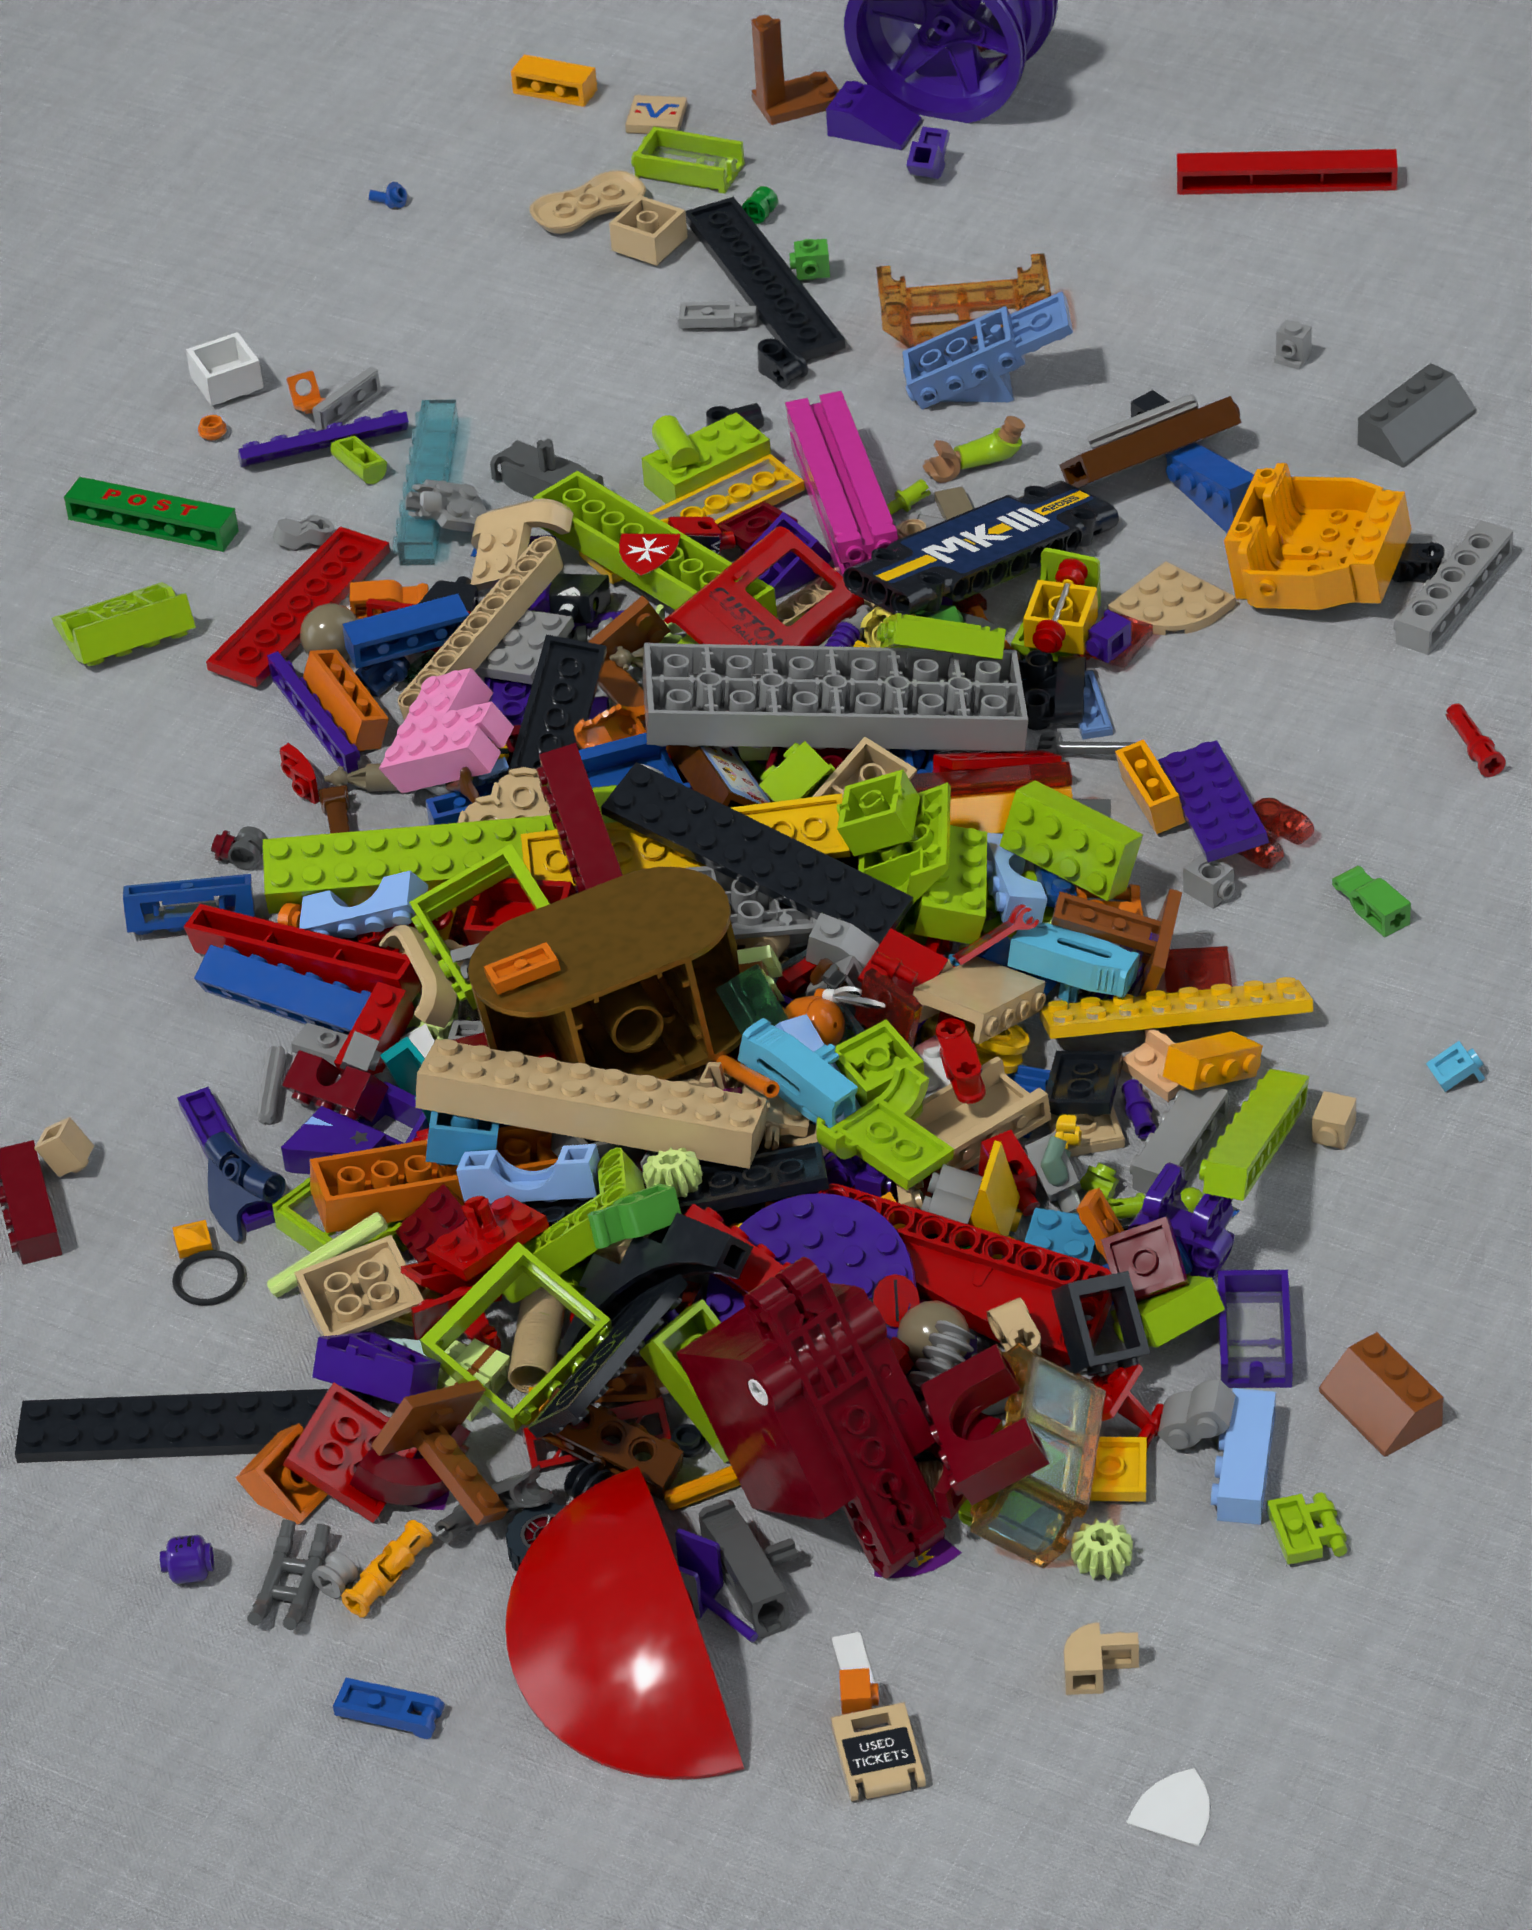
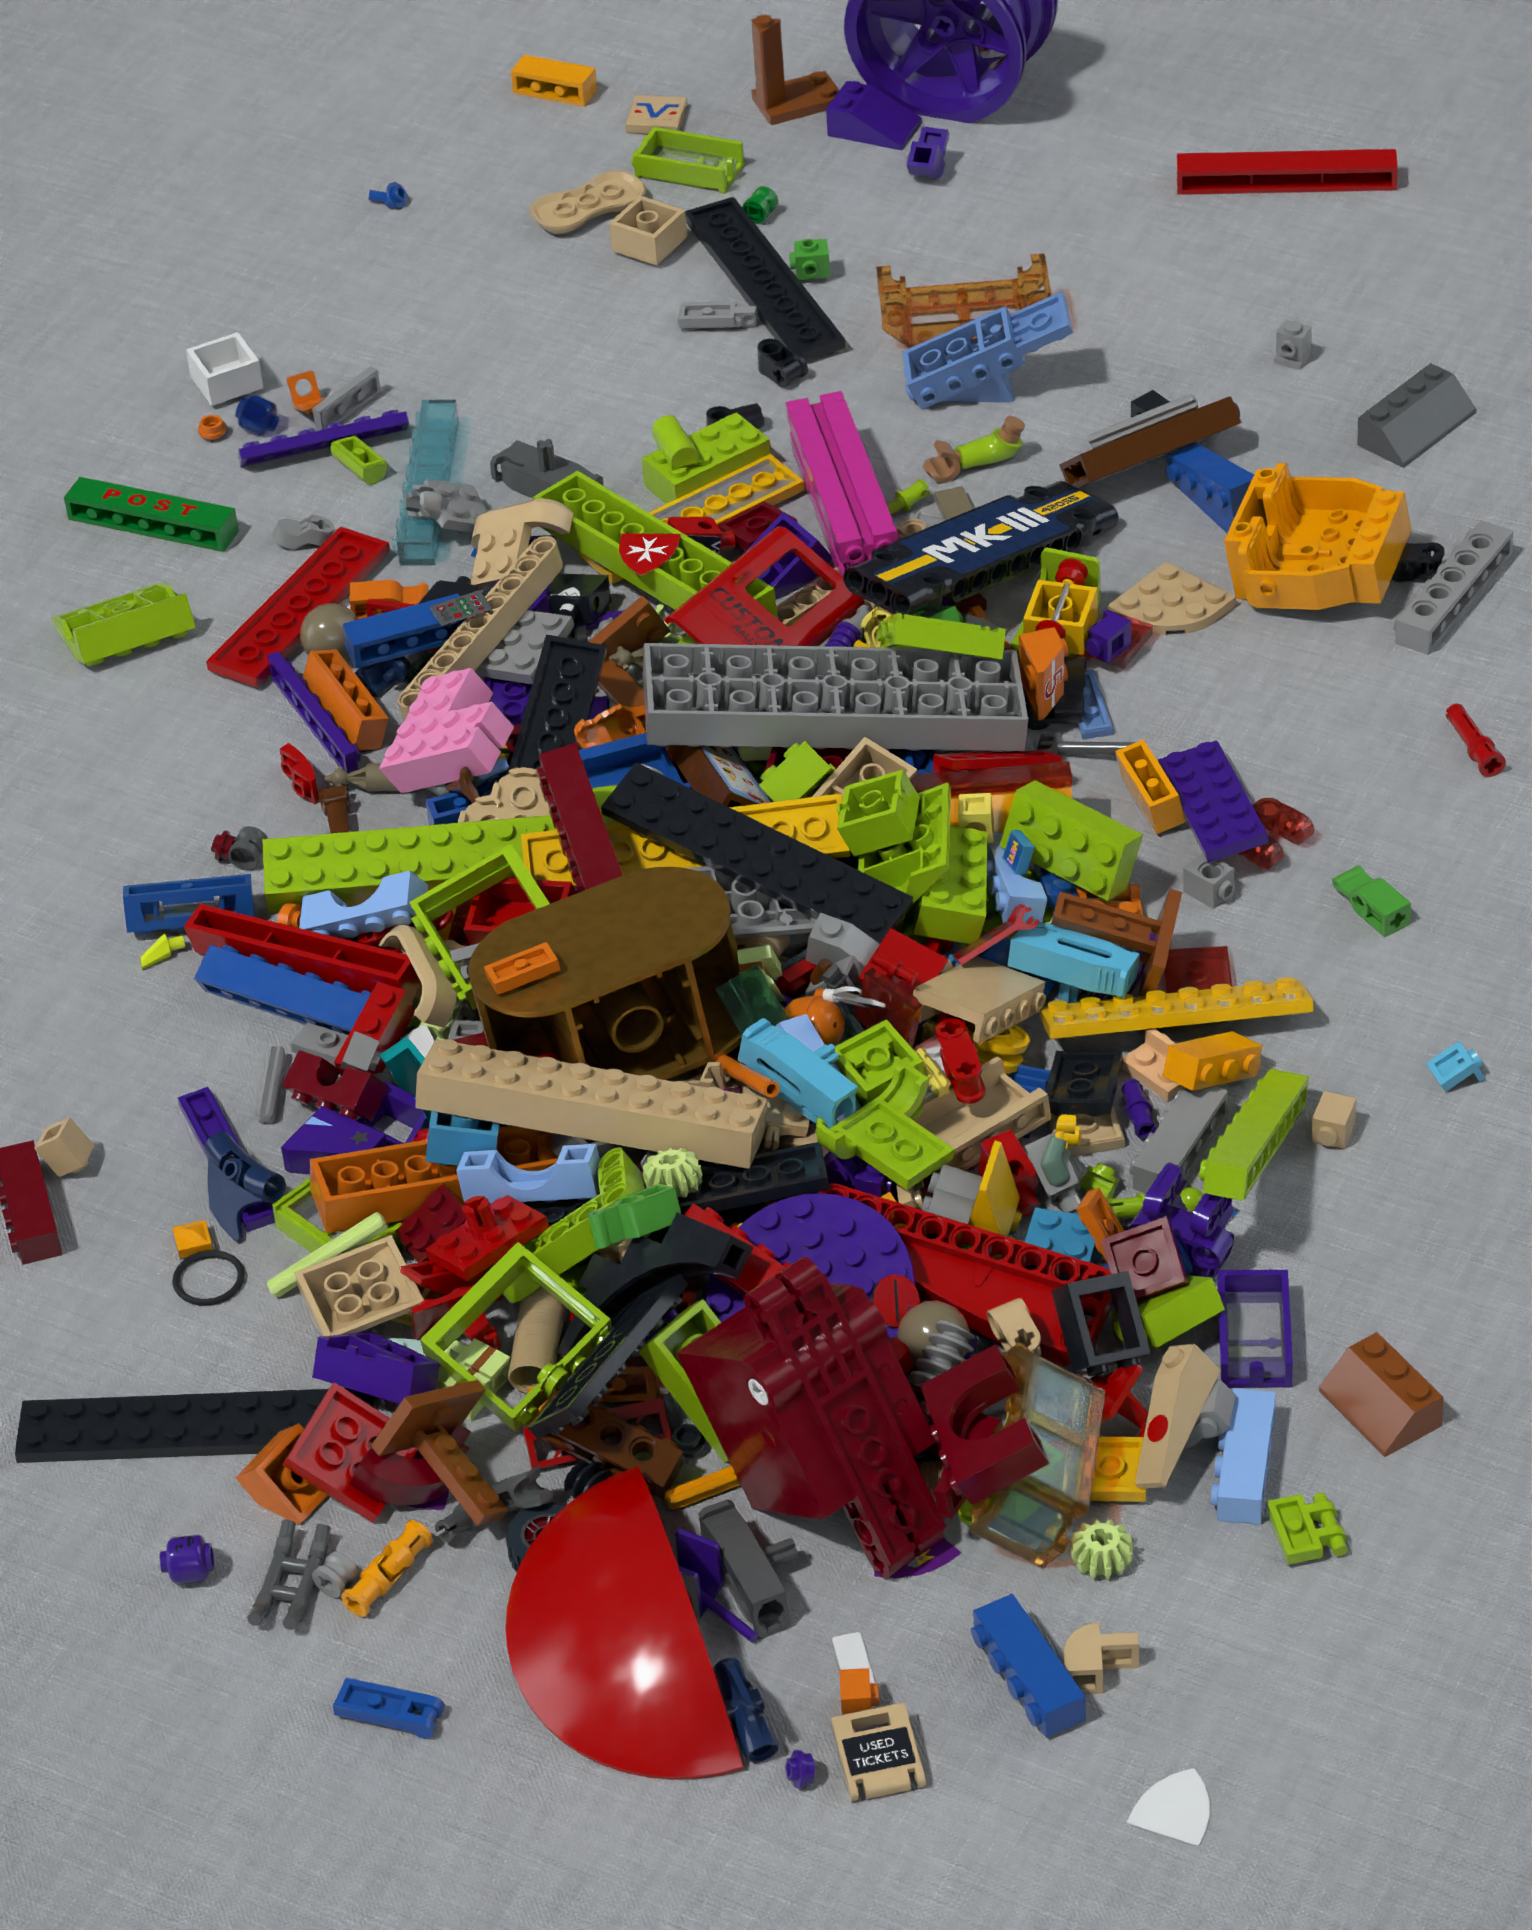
none -> neon yellow bar [140,934,185,970]
none -> clear blue head [235,394,280,436]
none -> dark grey sticker [429,590,492,626]
none -> lime plate [537,1362,569,1396]
none -> dark blue pin [713,1658,779,1763]
none -> dark purple plate [785,1750,815,1788]
none -> light yellow axle [915,1048,951,1097]
none -> light yellow brick [958,793,994,843]
none -> blue brick [971,1593,1086,1738]
none -> tile [1002,830,1035,875]
none -> orange slope [1019,627,1068,720]
none -> tan wedge [1135,1344,1221,1489]

